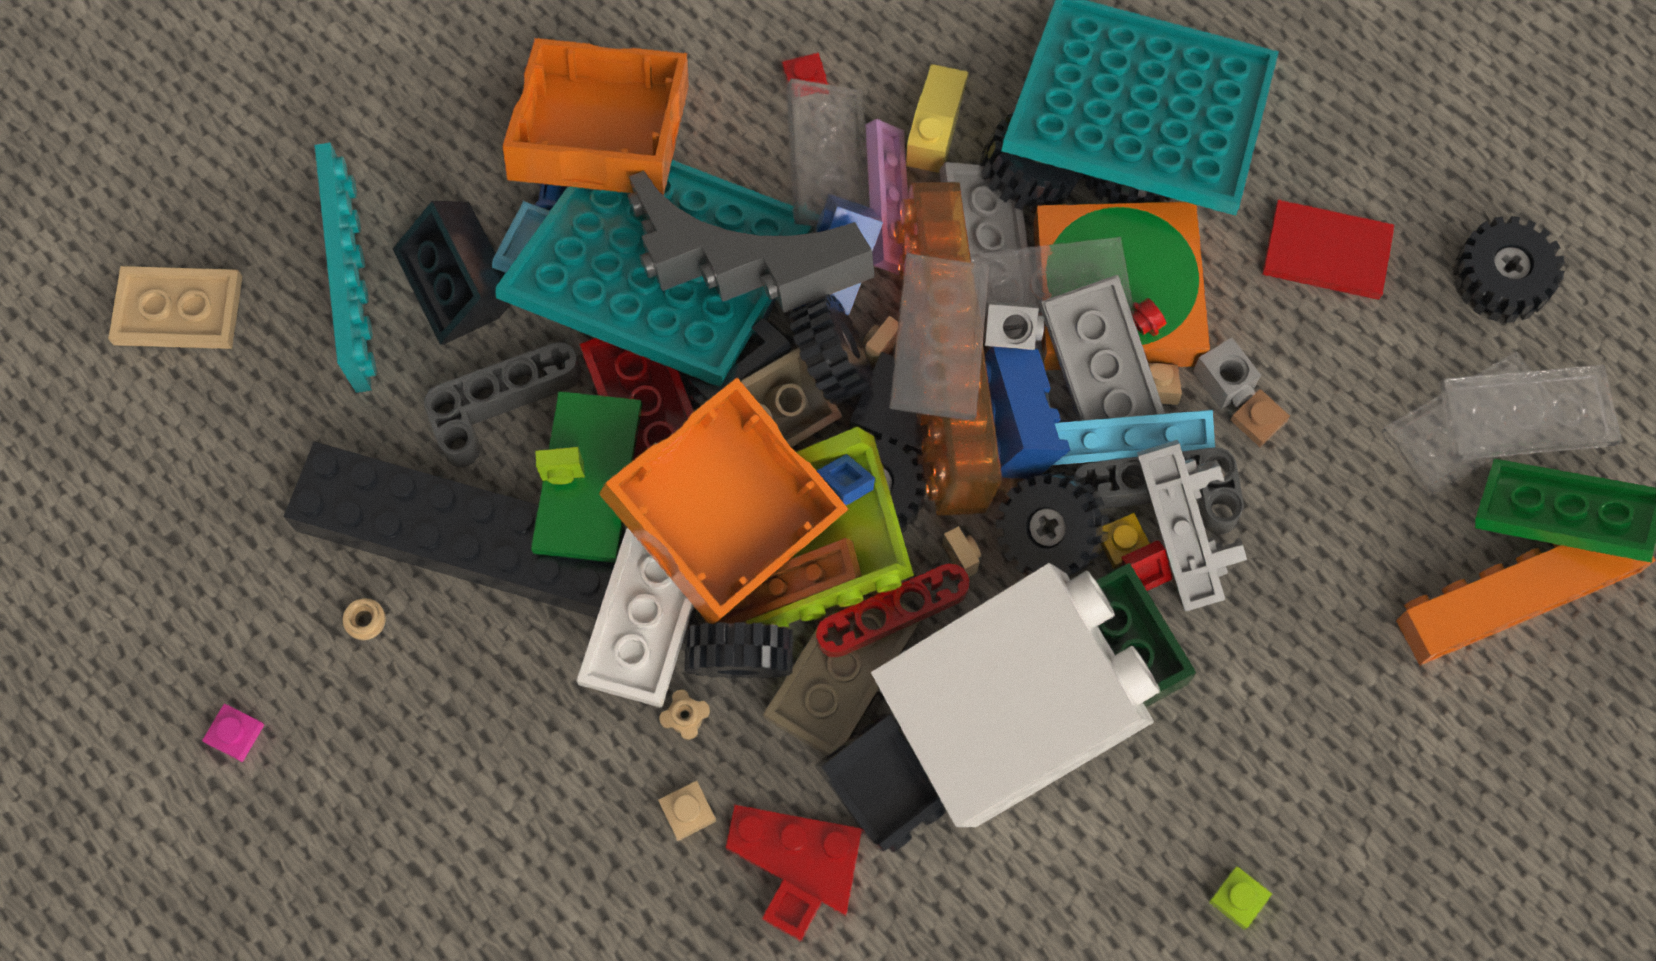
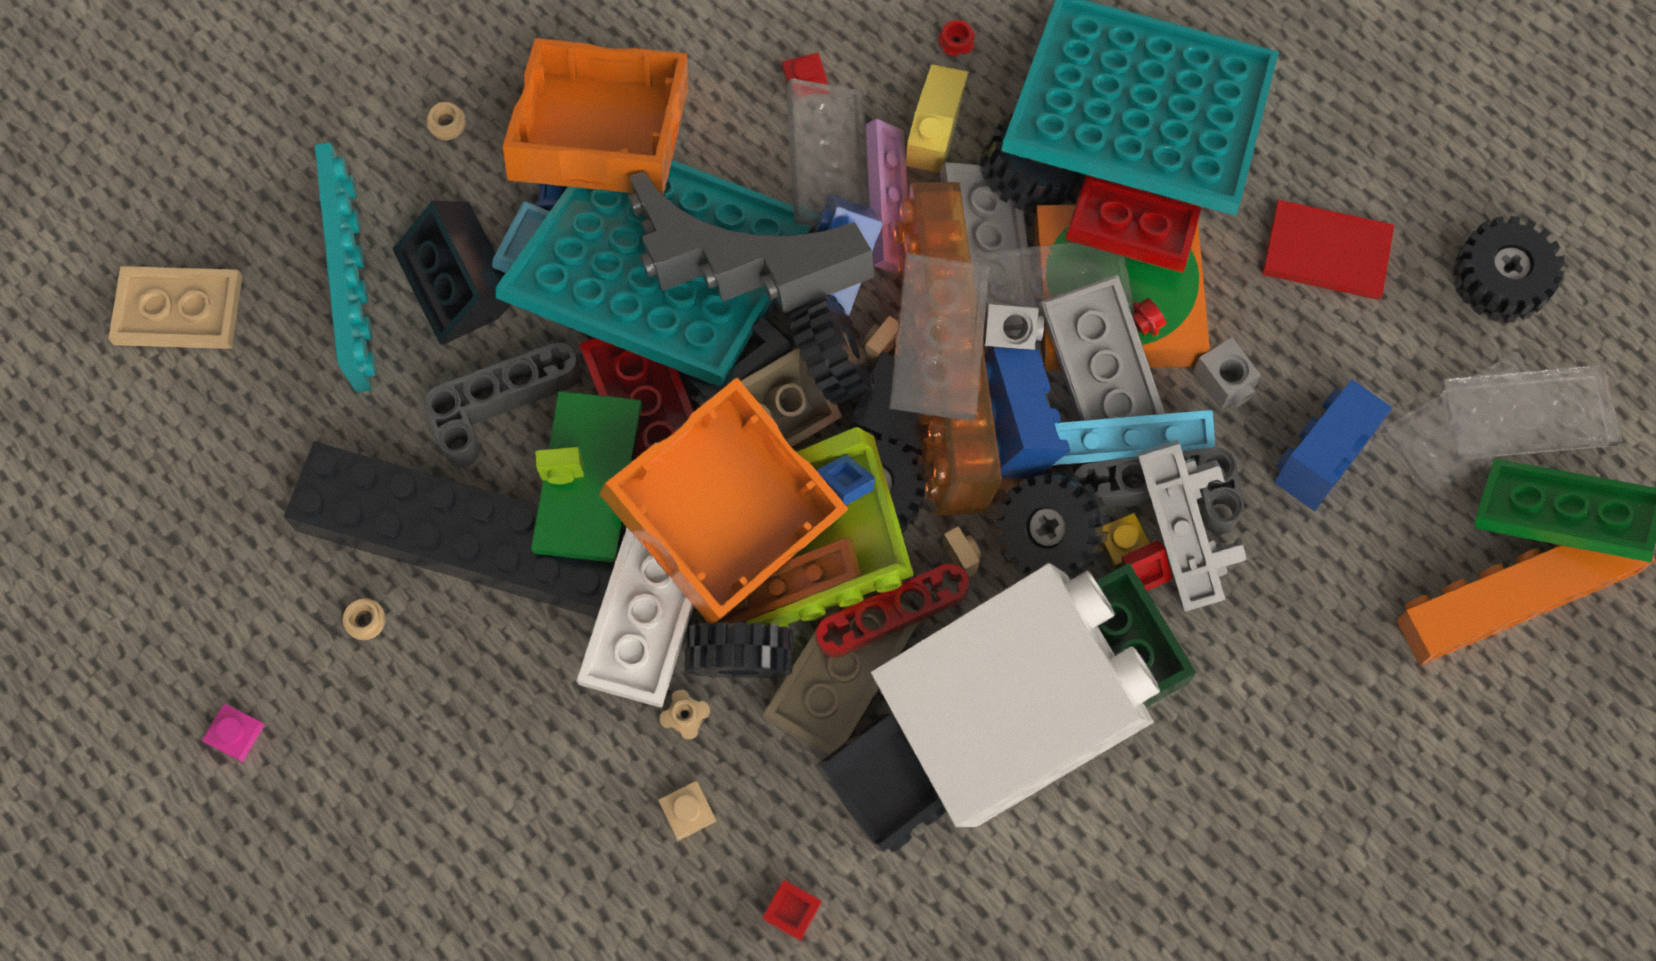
red wing [726,805,862,917] -> none
tan plate [1148,363,1182,405] -> none
lime plate [1209,866,1272,930] -> none
medium nougat plate [1230,389,1290,447] -> none
none -> tan plate [427,102,466,140]
none -> red plate [938,20,975,57]
none -> red tile [1065,175,1202,273]
none -> blue wedge [1274,379,1393,511]

